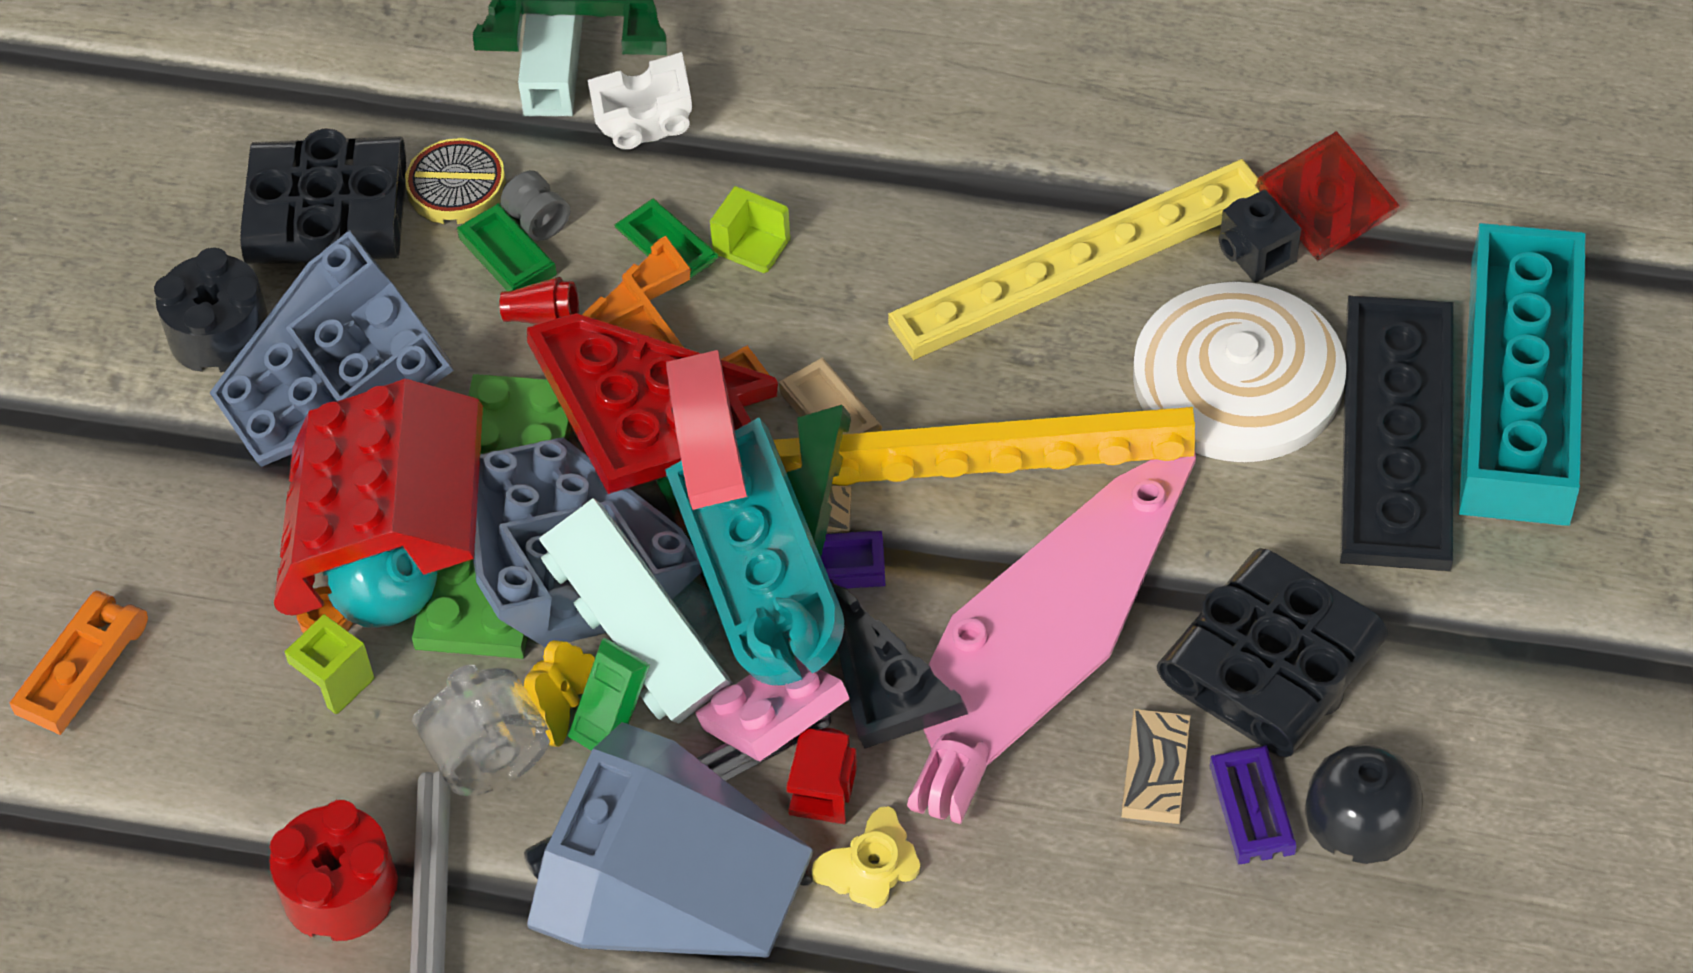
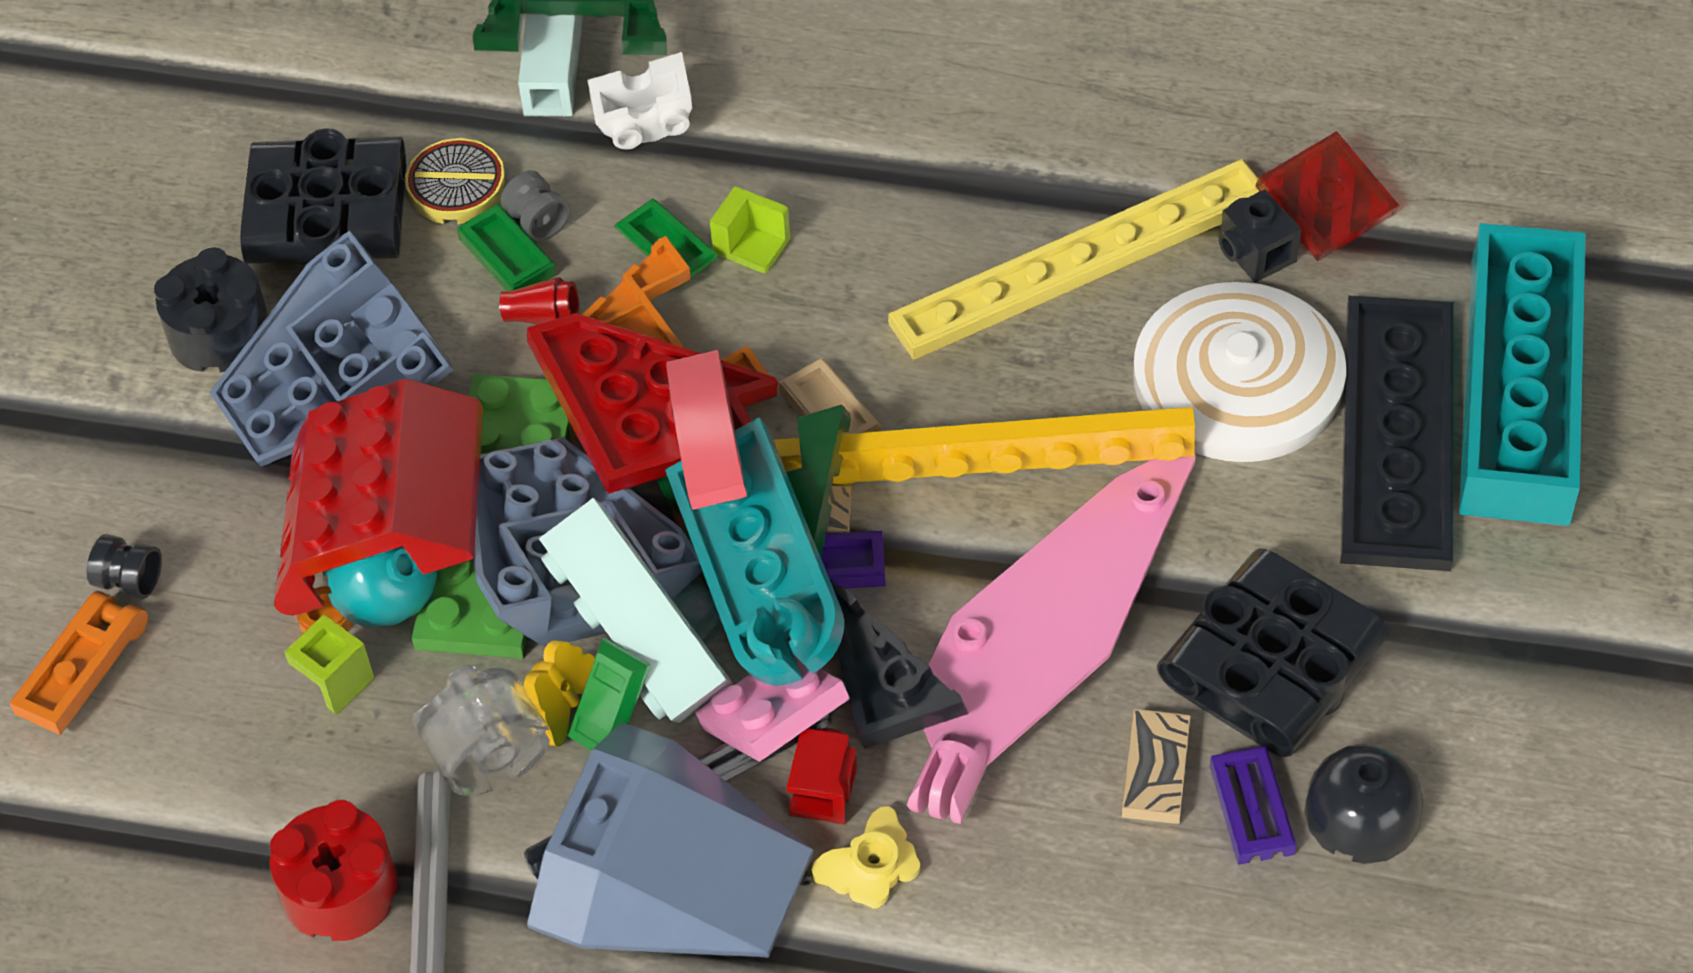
none -> black wheel [86,533,162,600]

